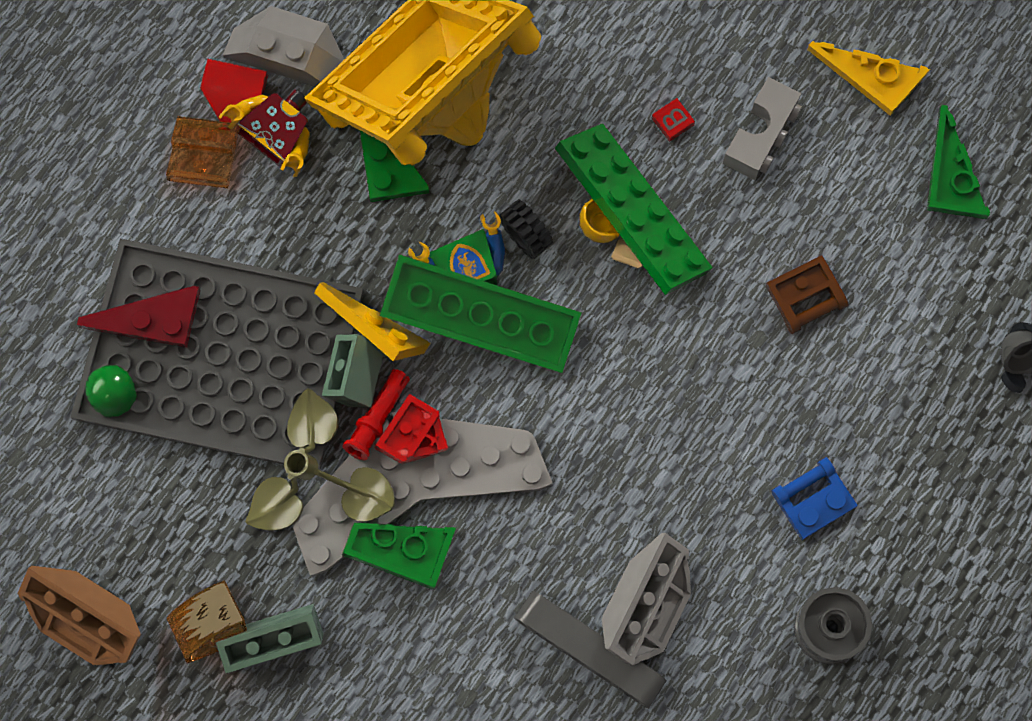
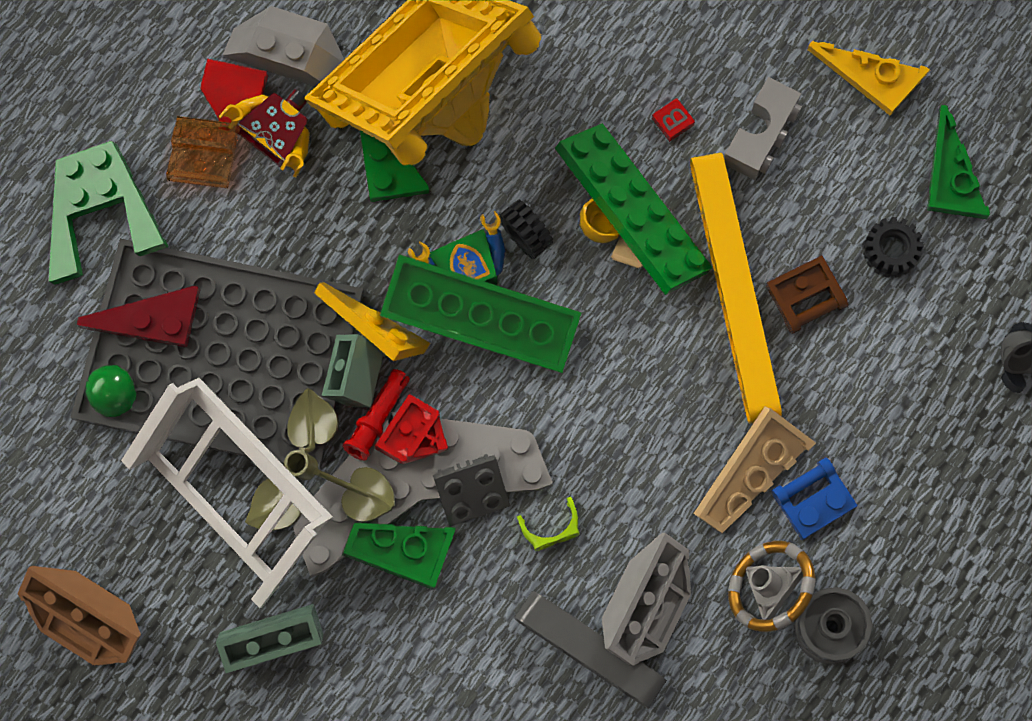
slope [166,580,247,664] -> none
none -> wing [49,141,168,285]
none -> white piece [121,378,333,608]
none -> dark grey hinge [433,454,510,527]
none -> lime cap [516,496,580,551]
none -> yellow beam [690,152,782,424]
none -> tan wing [693,407,816,533]
none -> light grey piece [728,541,816,632]
none -> black tyre [863,217,924,278]

